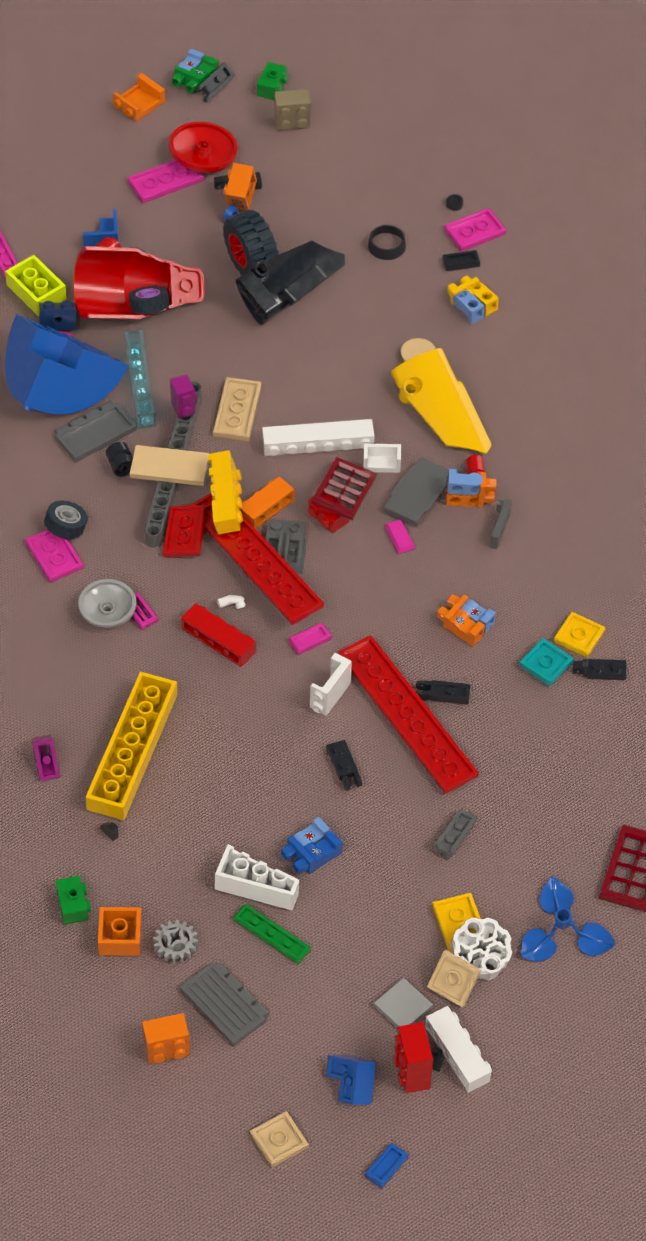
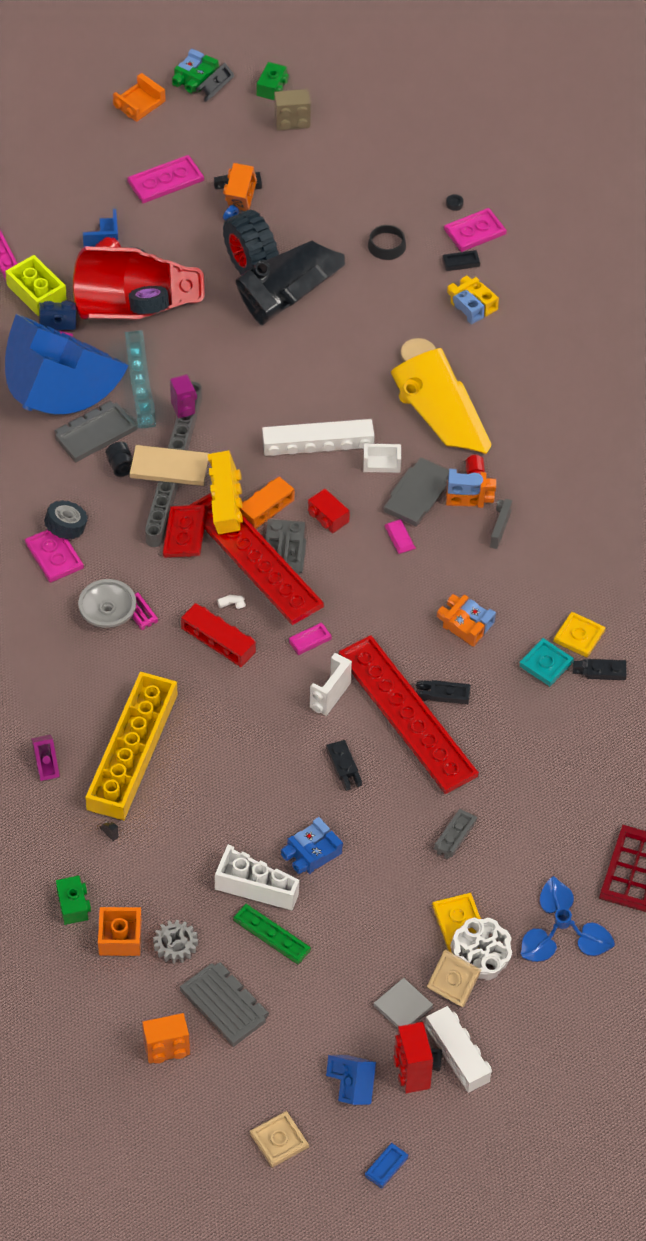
red dish [169,122,238,173] -> none
tan tile [213,377,262,441] -> none
dark red piece [311,457,377,521] -> none

